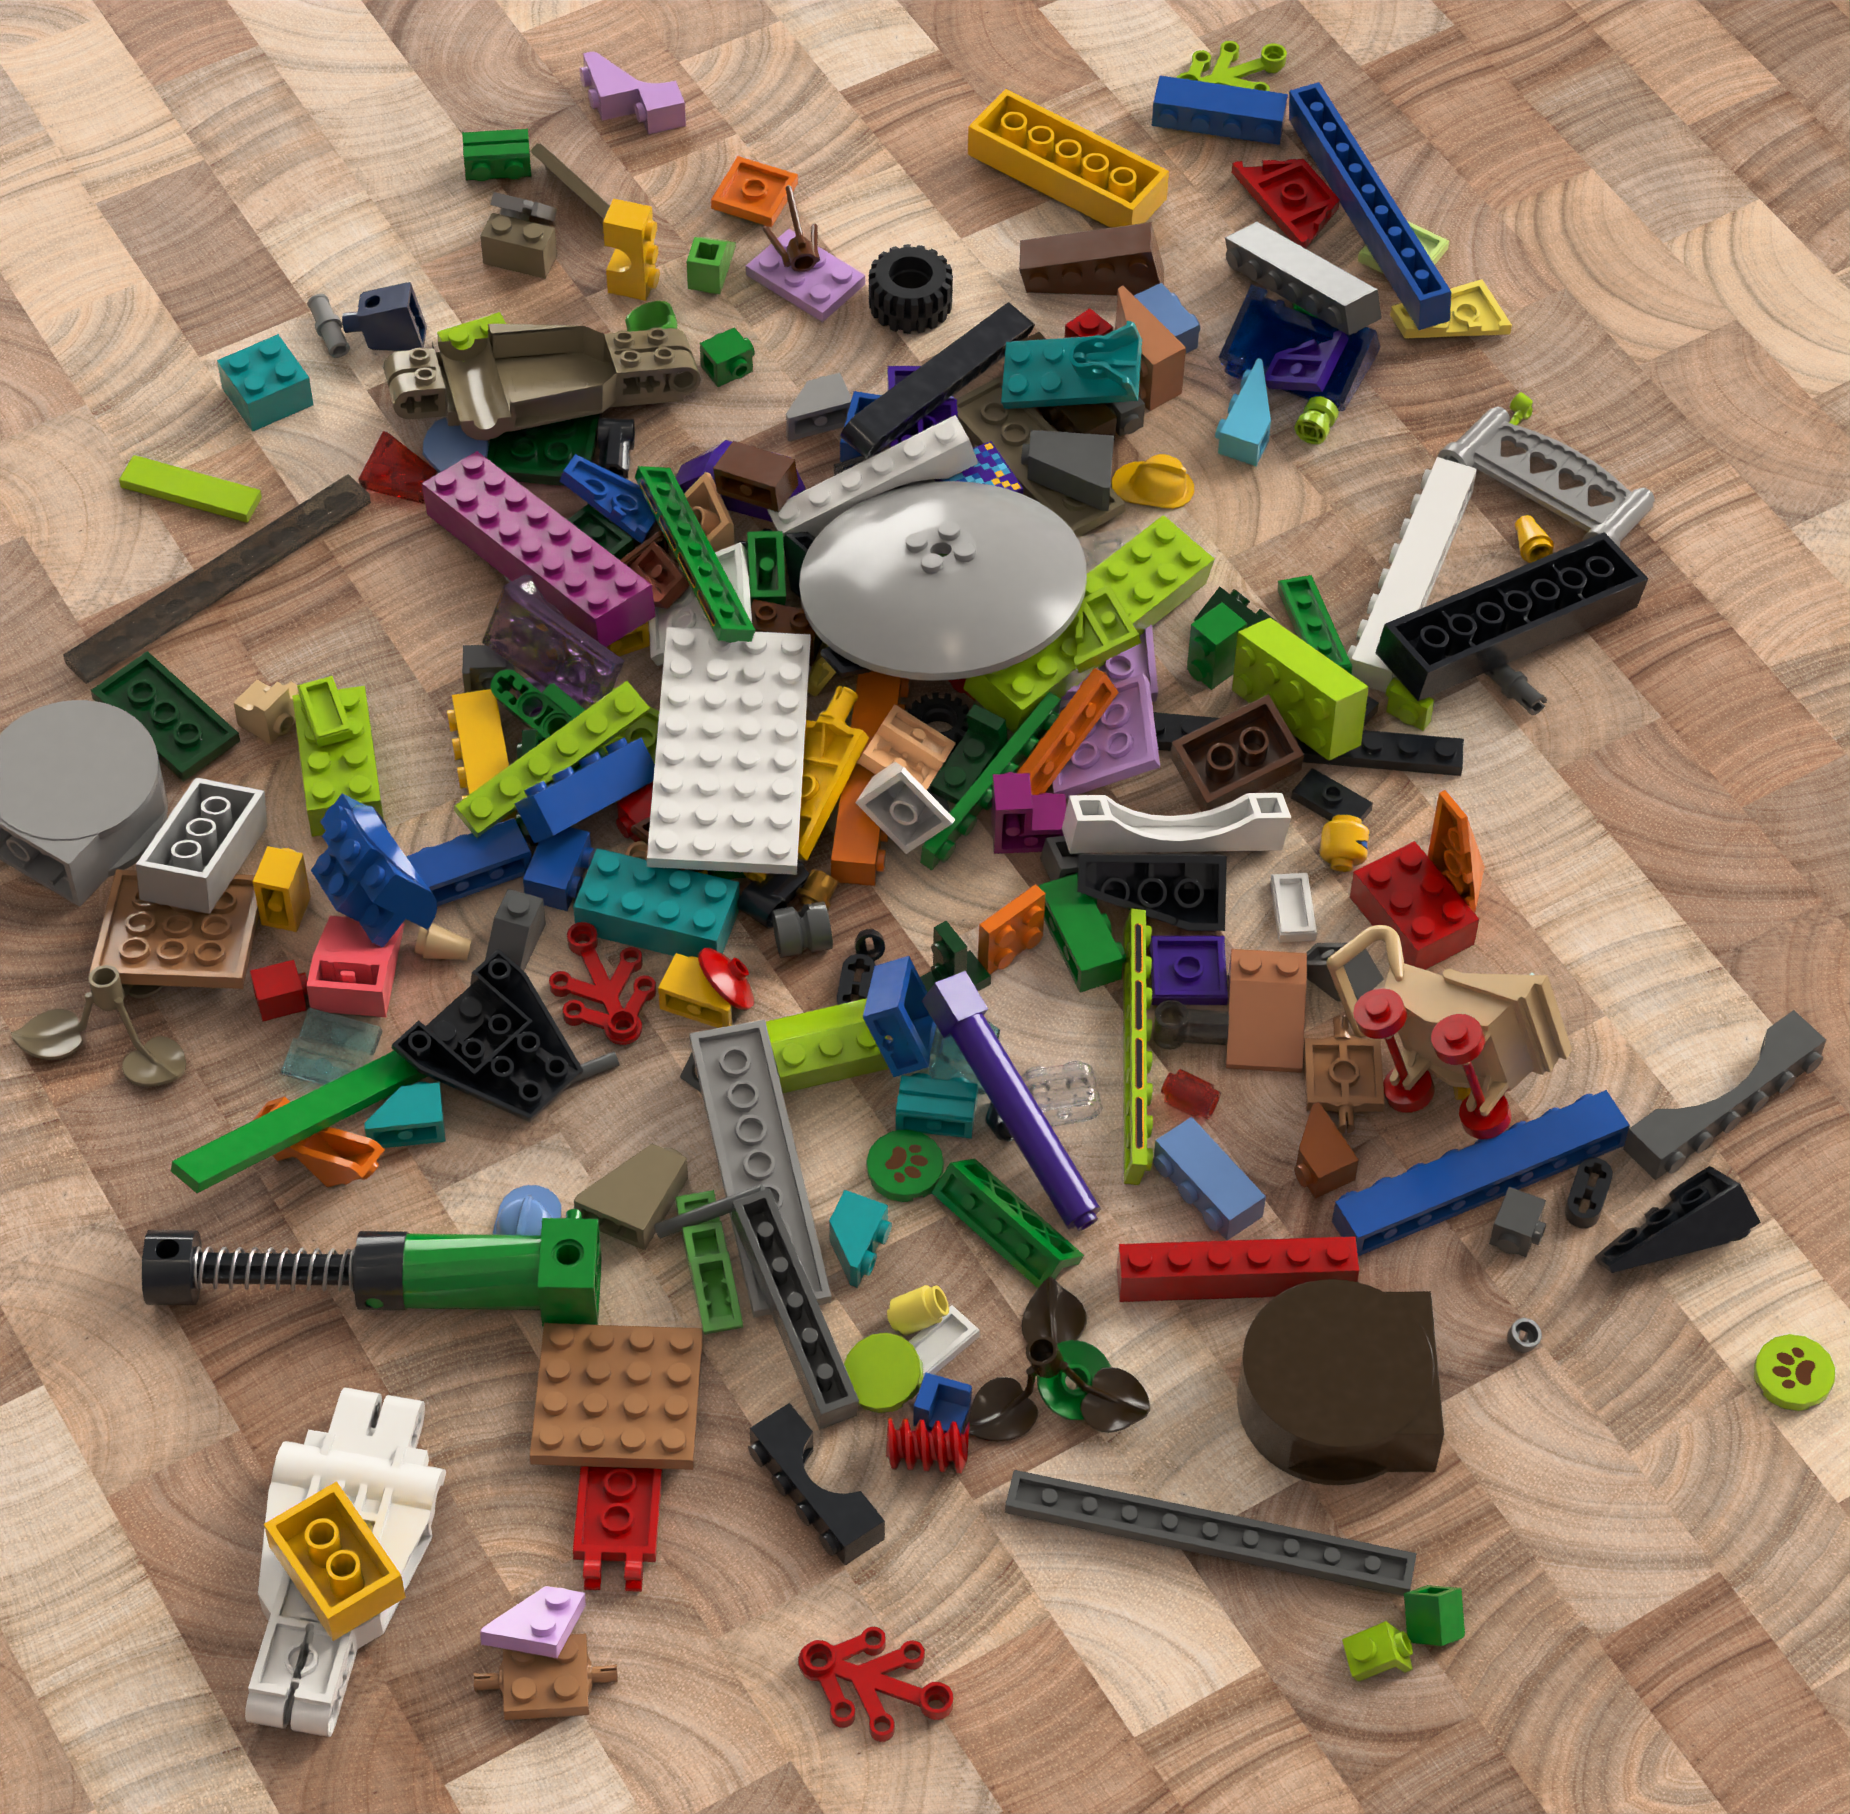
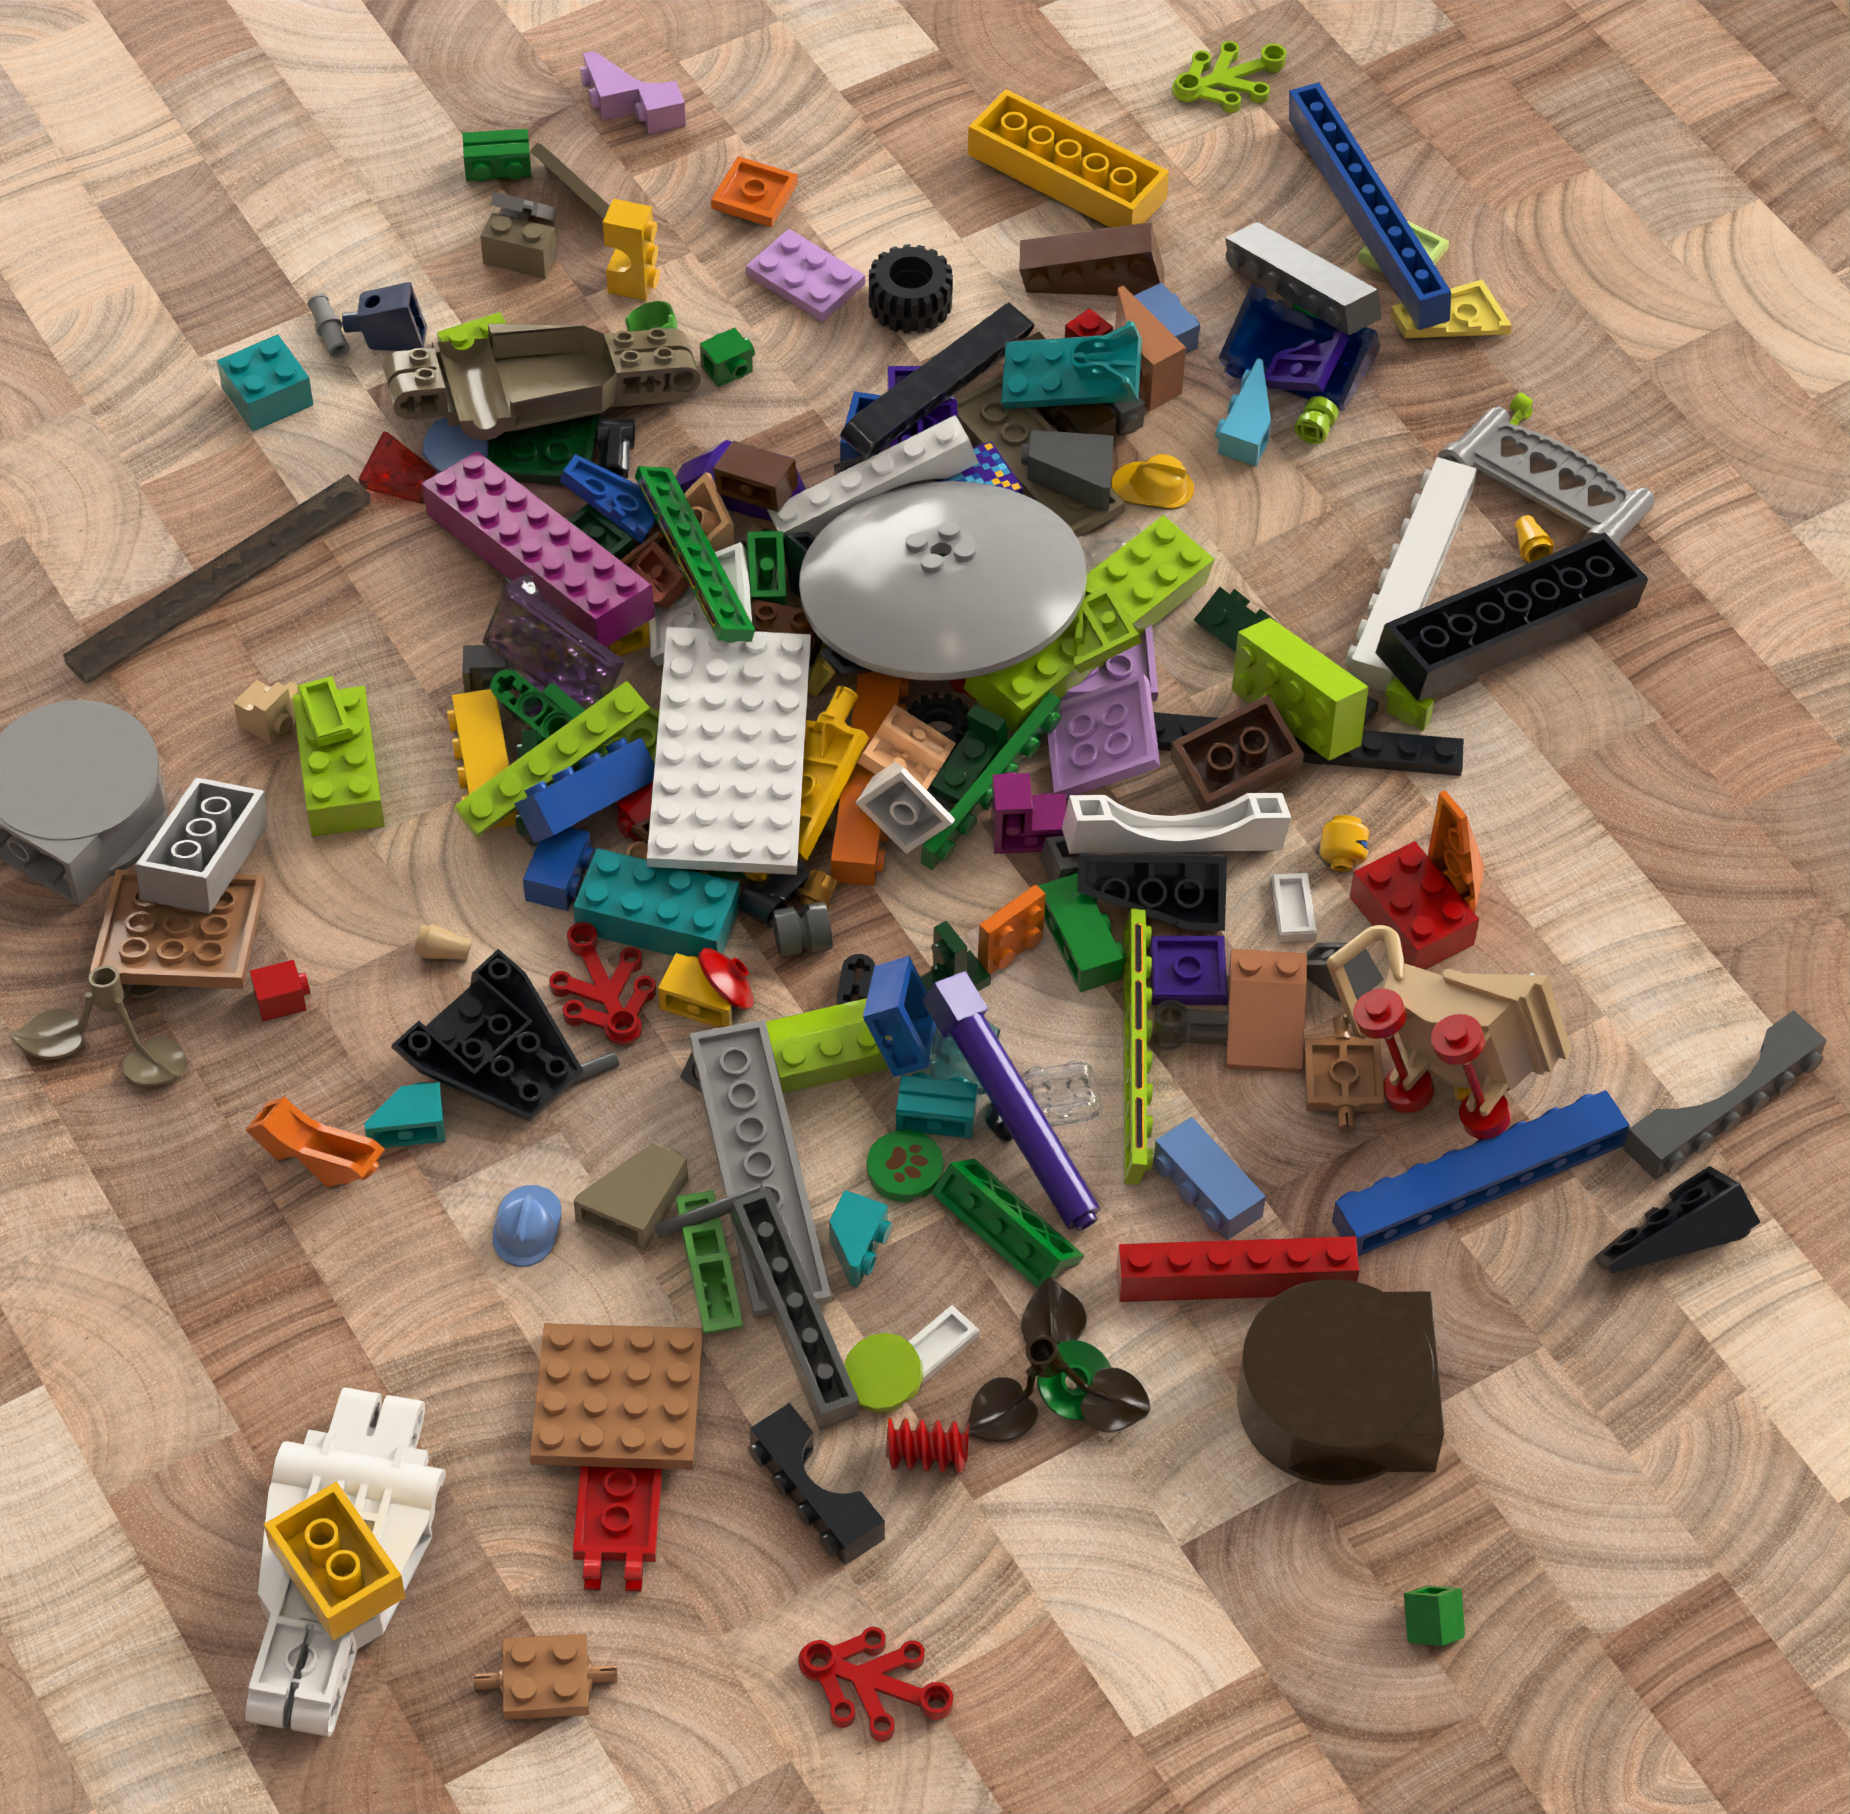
dark green plate [91,651,240,782] -> none
lime tile [119,455,262,523] -> none
piece [142,1209,602,1327] -> none
green tile [171,1051,428,1193] -> none
yellow brick [253,846,311,932] -> none
clear light blue slope [281,1008,383,1086] -> none
coral slope [307,916,404,1017] -> none
blue piece [311,793,437,947] -> none
blue brick [406,818,531,907] -> none
wing [480,1586,586,1658] -> none
dark grey slope [485,889,546,971] -> none
bright green slope [686,237,736,294] -> none
reddish brown plant [763,185,820,272] -> none
light grey slope [786,373,852,441] -> none
black hinge [854,929,885,961] -> none
light yellow brick [887,1285,949,1336] -> none
blue panel [913,1373,972,1433] -> none
dark grey plate [1005,1470,1417,1596] -> none
orange plate [1016,668,1119,795] -> none
blue brick [1152,75,1288,145] -> none
clear red brick [1161,1069,1221,1120] -> none
green brick [1187,602,1247,690] -> none
red wing [1231,159,1340,249] -> none
green tile [1277,575,1352,675] -> none
black plate [1291,768,1373,821] -> none
dark orange slope [1294,1102,1359,1198] -> none
lime bracket [1342,1621,1413,1682] -> none
dark grey pin [1484,664,1547,715] -> none
dark grey brick [1489,1187,1546,1257] -> none
dark grey hinge [1507,1318,1542,1353] -> none
black beam [1565,1157,1613,1228] -> none
lime tile [1754,1334,1835,1411] -> none

